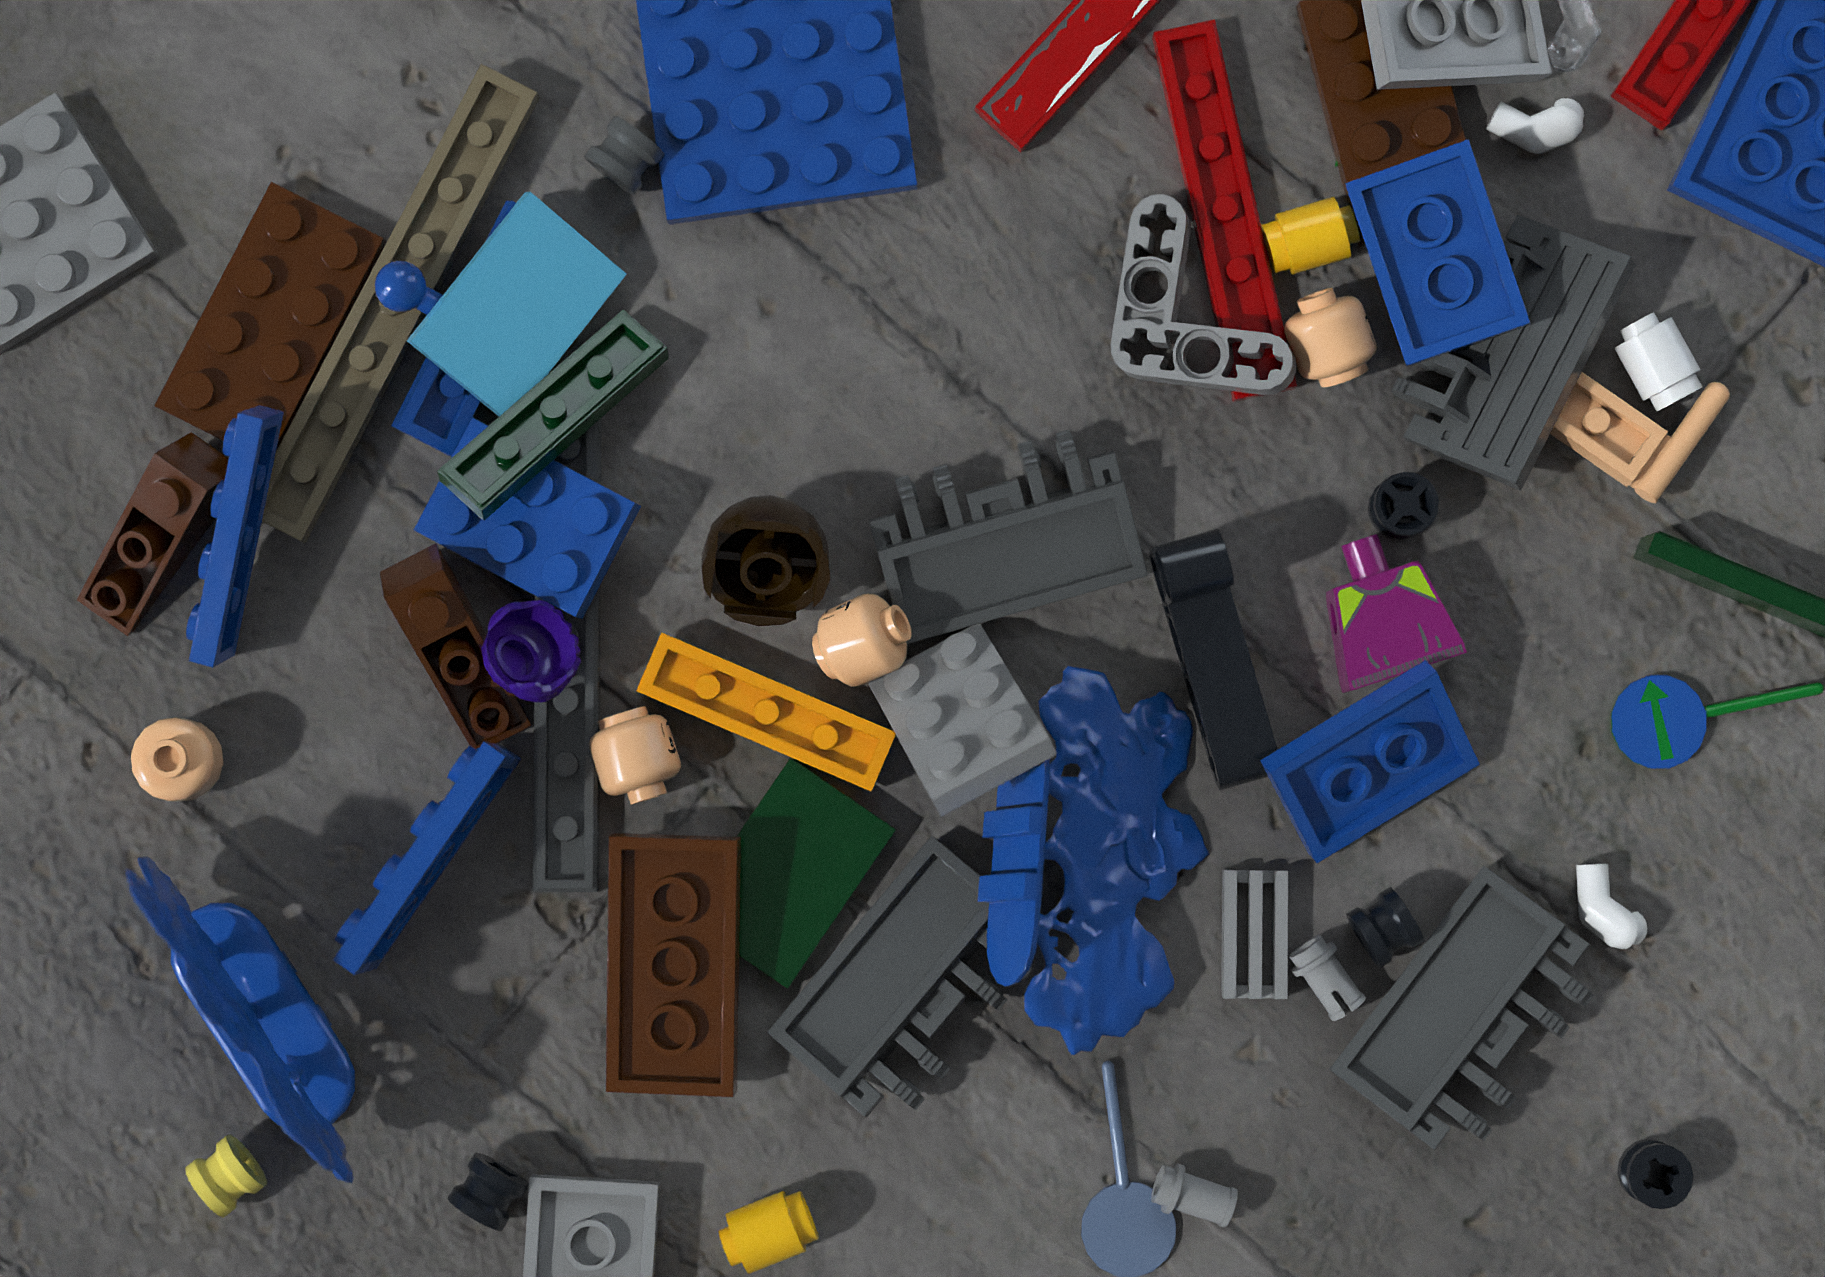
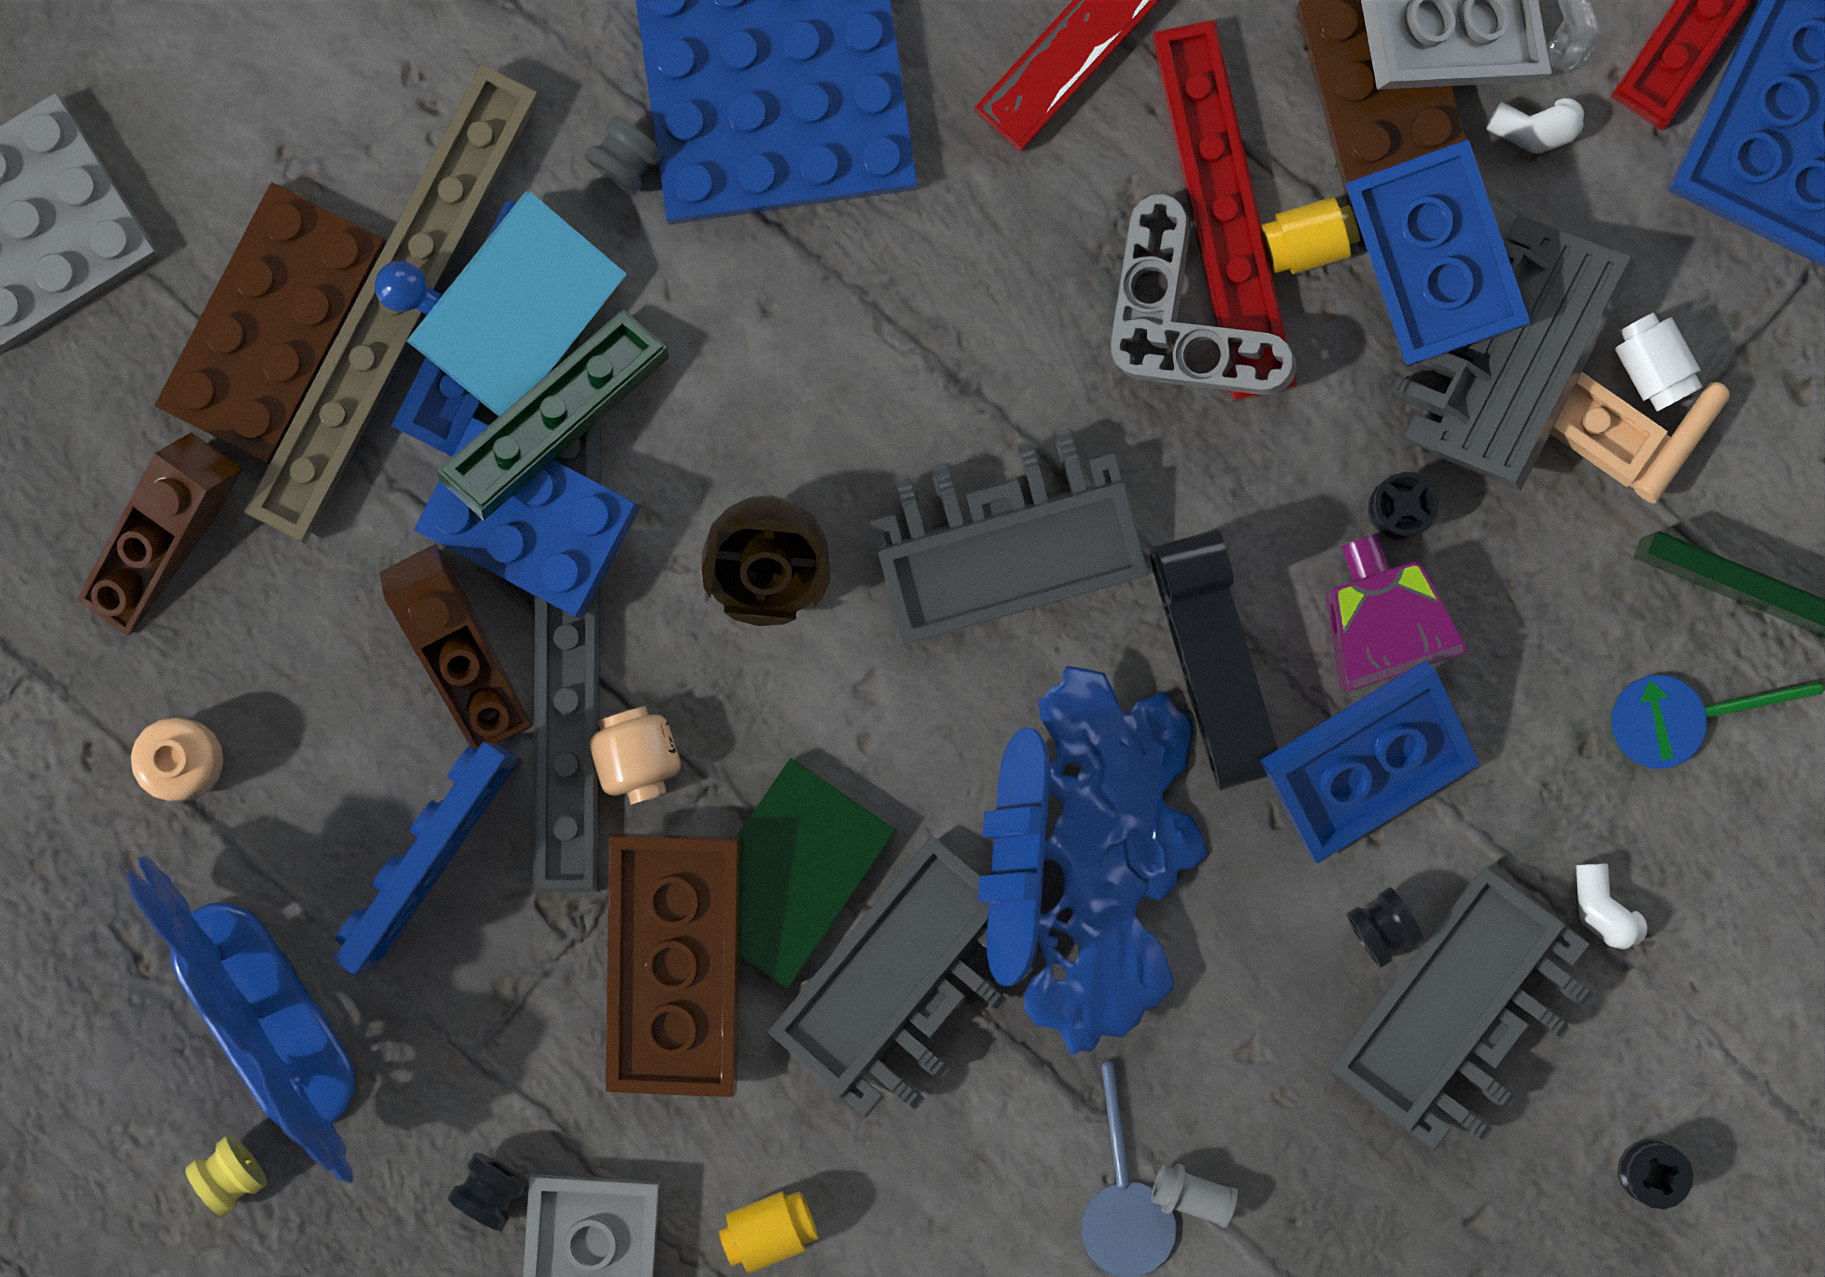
blue plate [186,405,284,668] -> none
dark purple hair [481,600,581,703] -> none
light orange plate [636,632,896,792] -> none
light nougat head [812,594,912,687] -> none
light grey plate [868,623,1057,817] -> none
light grey tile [1221,870,1288,999] -> none
light nougat head [1284,288,1377,387] -> none
light grey pin [1289,935,1366,1021] -> none

